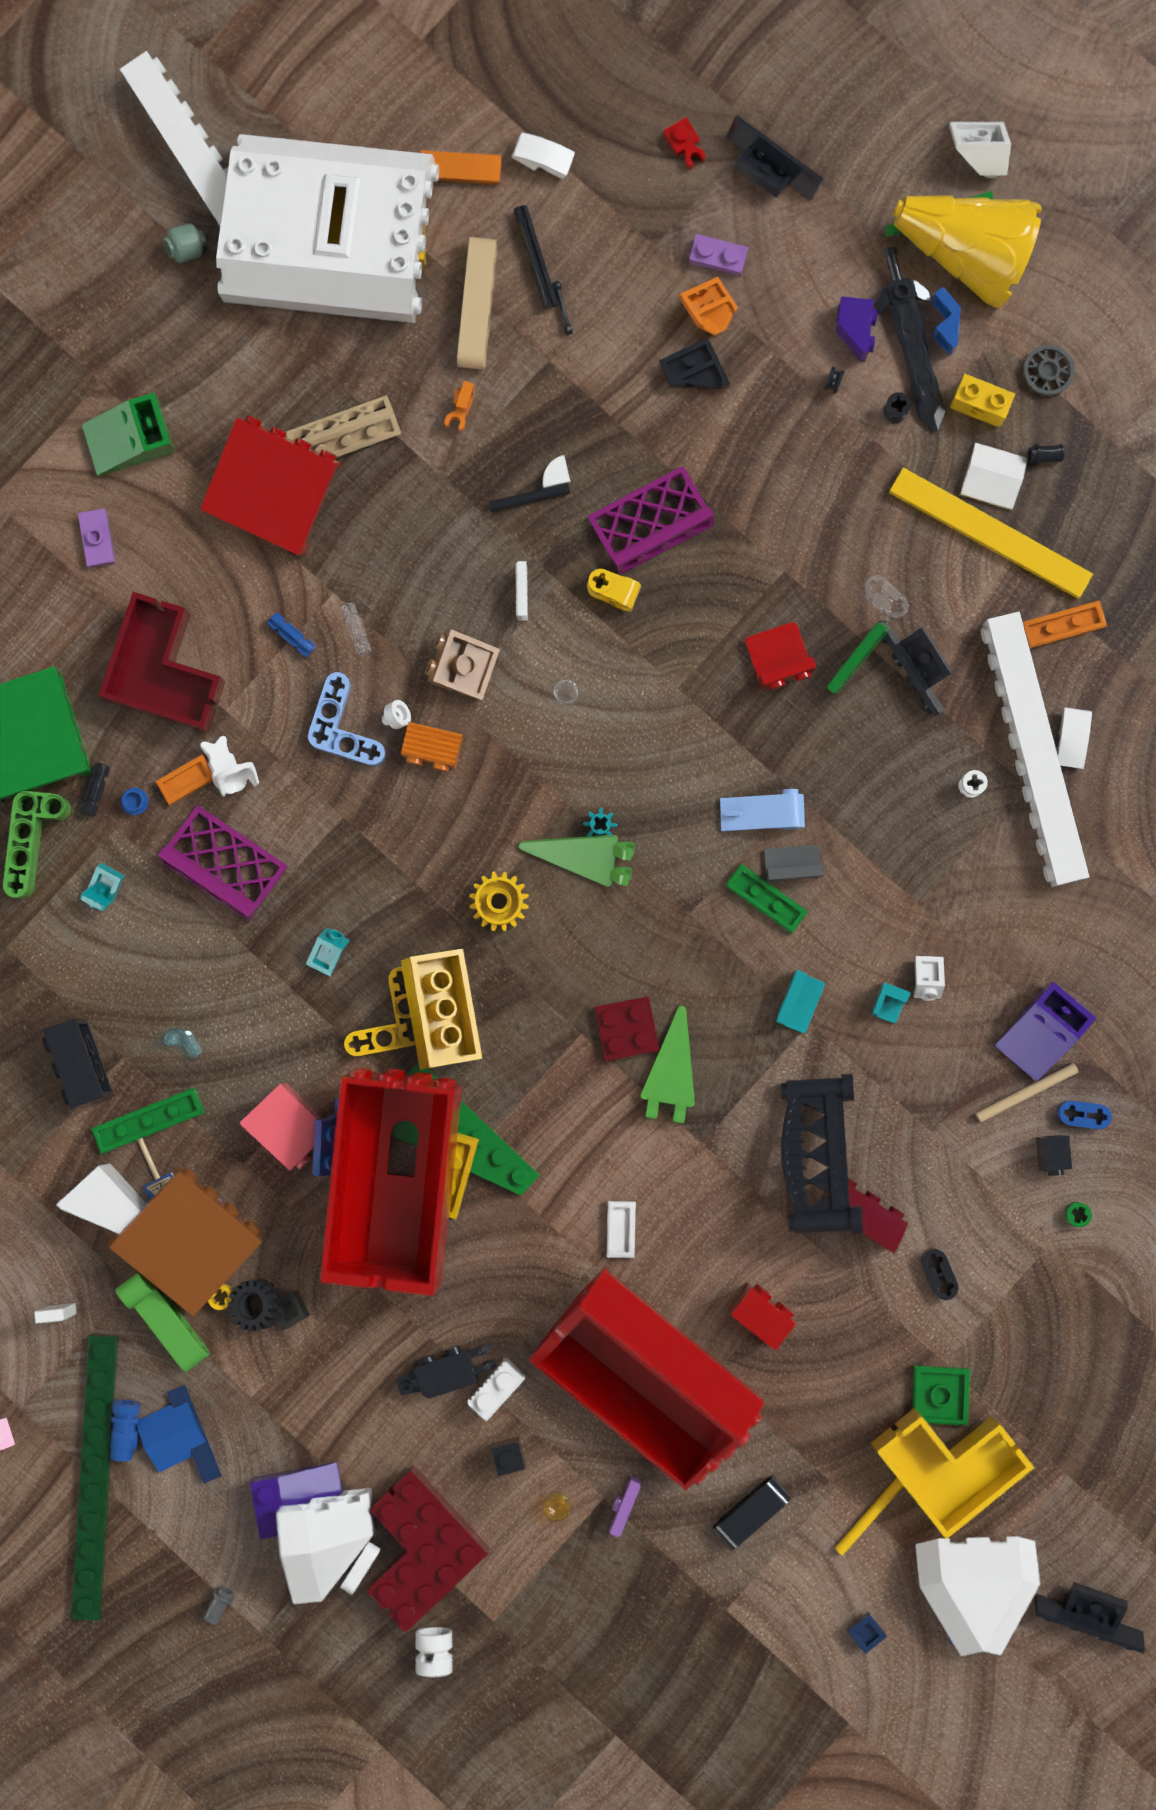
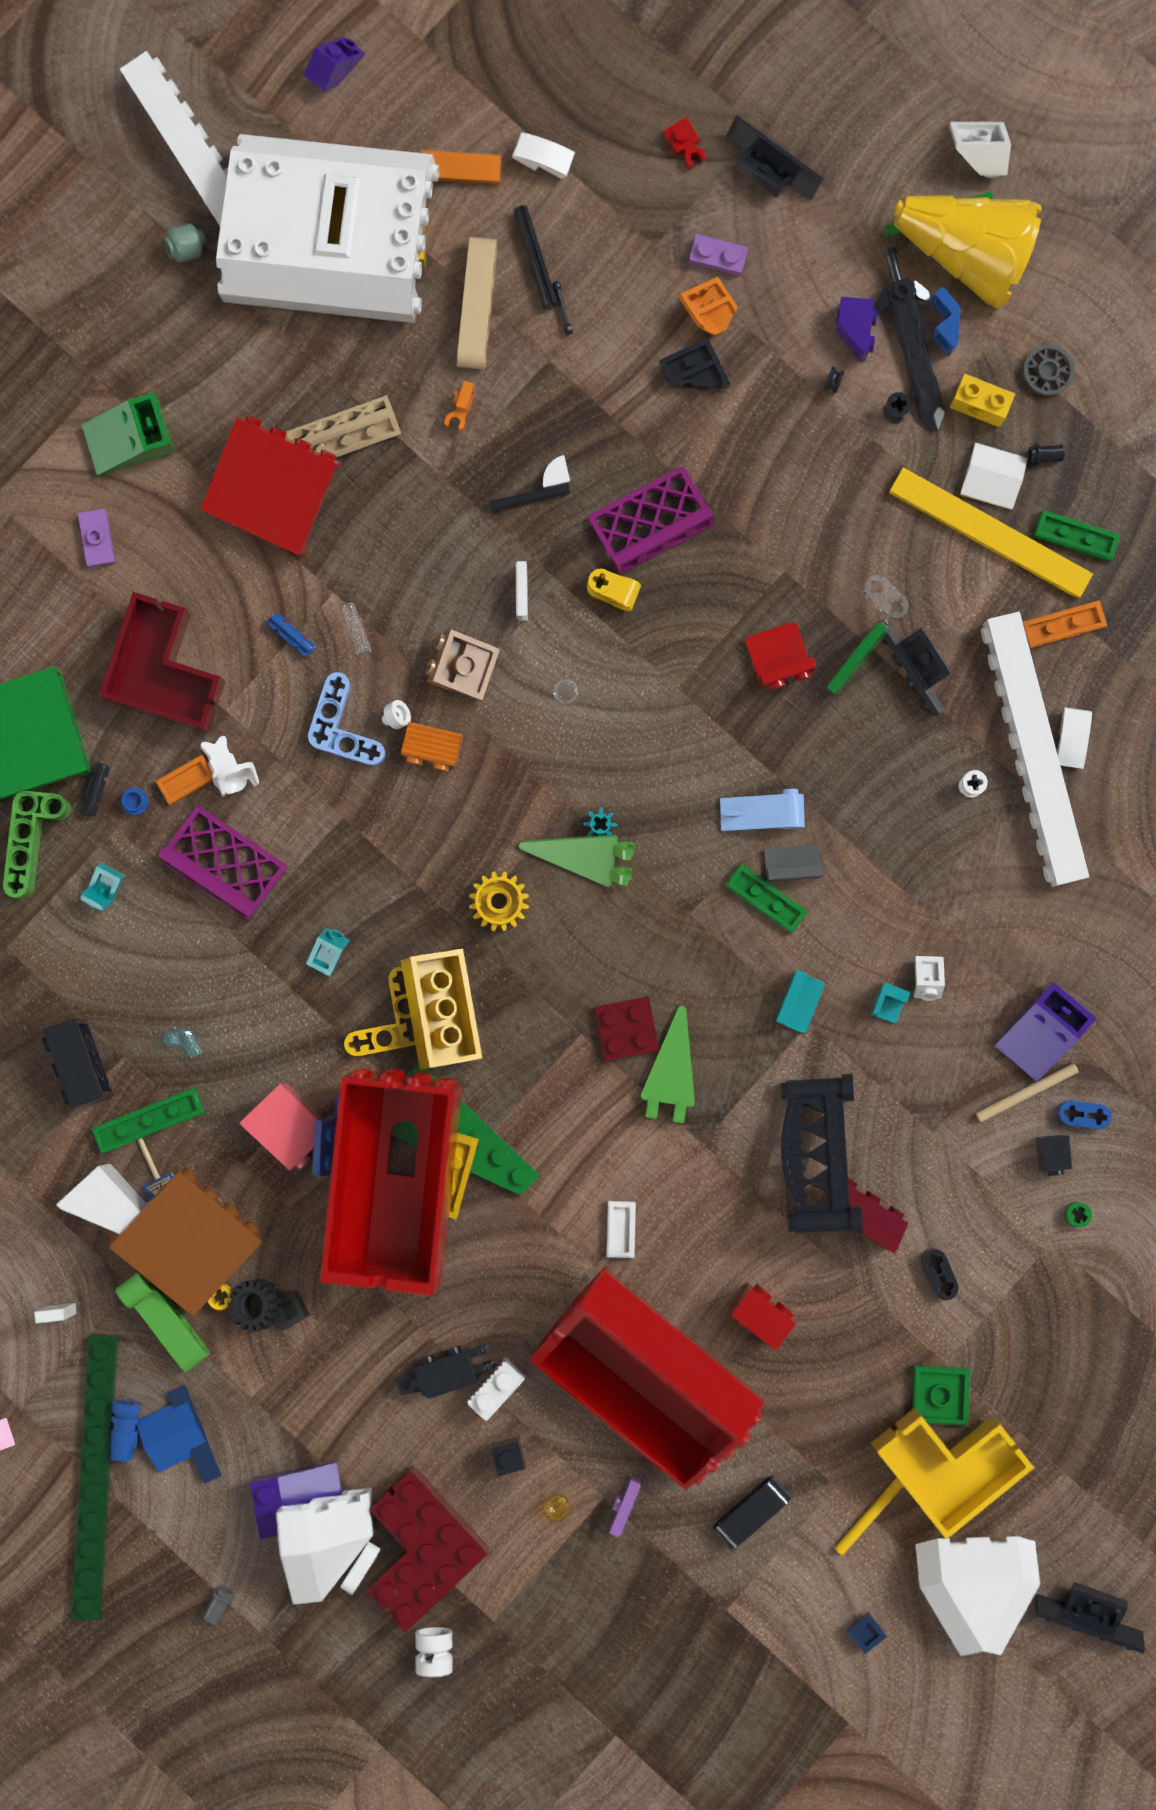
none -> dark purple slope [304,37,365,92]
none -> green tile [1033,510,1120,562]

